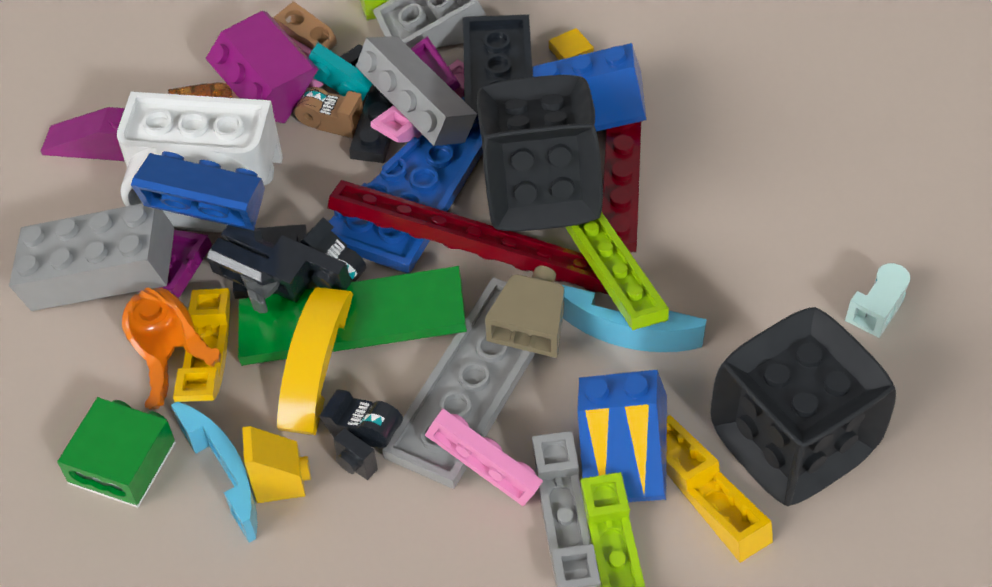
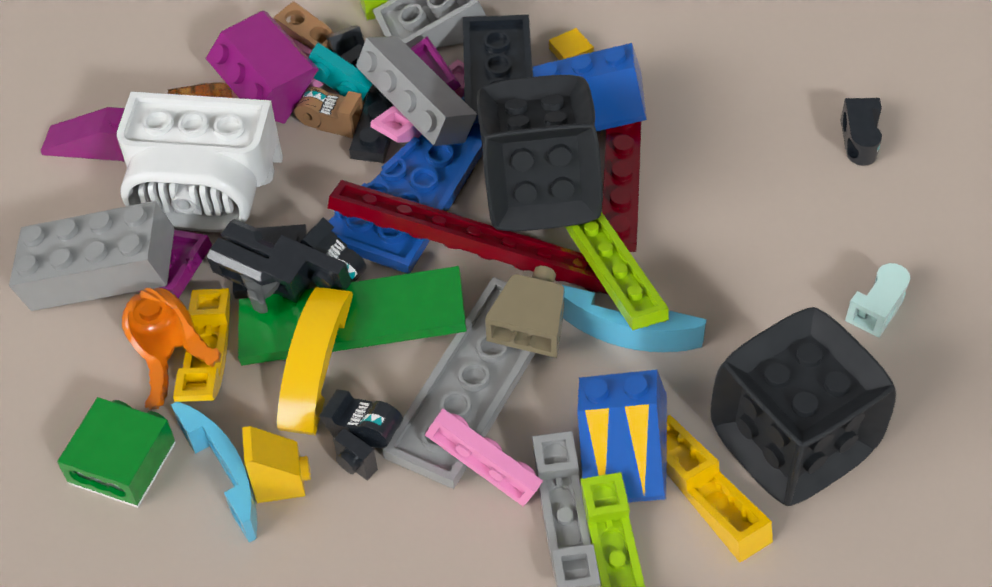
blue slope [131,151,265,231] -> none
none -> black plate [326,25,364,57]
none -> black leg [840,98,882,166]

